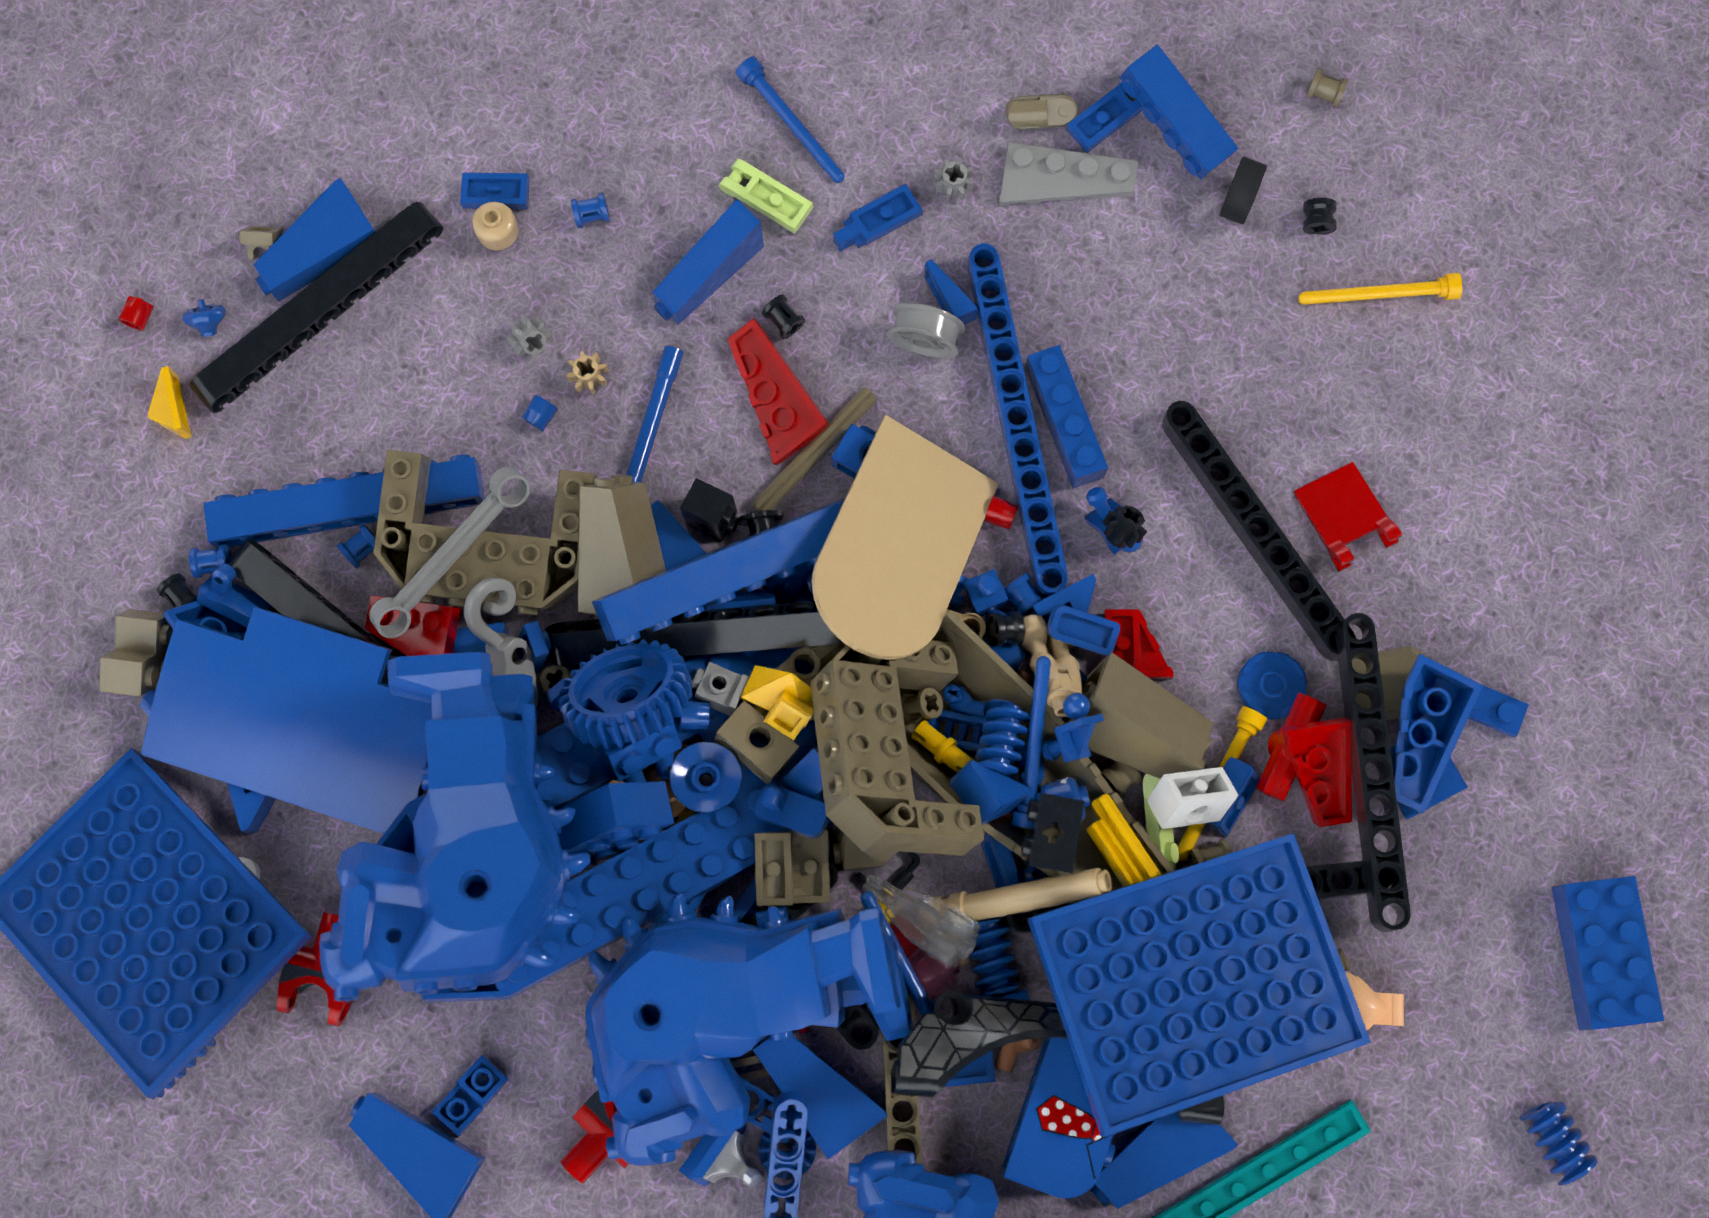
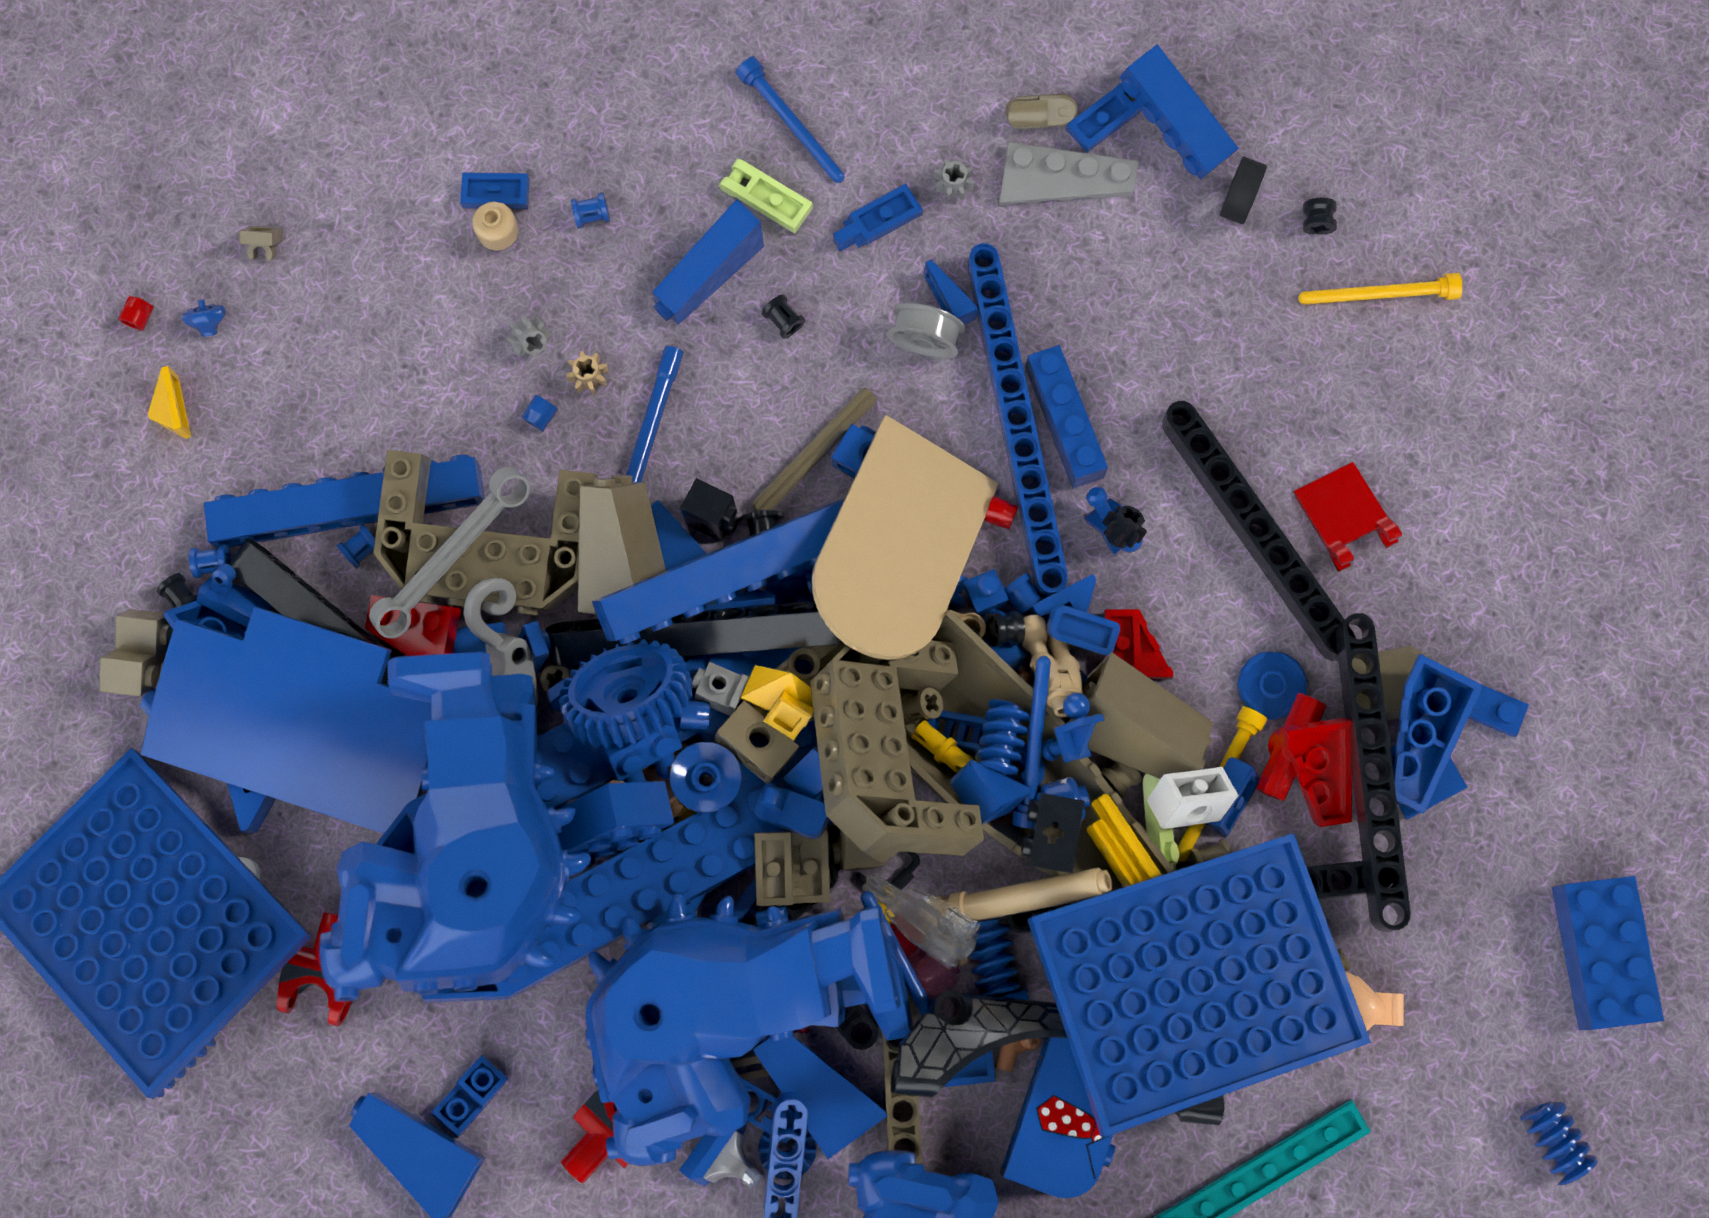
black beam [190,202,443,413] -> none
blue slope [253,177,375,302] -> none
red wing [728,318,830,466] -> none
blue arm [943,684,991,718] -> none
blue piece [981,834,1043,888] -> none
blue slope [1090,1112,1238,1209] -> none
dark tan bush [1306,68,1348,108] -> none

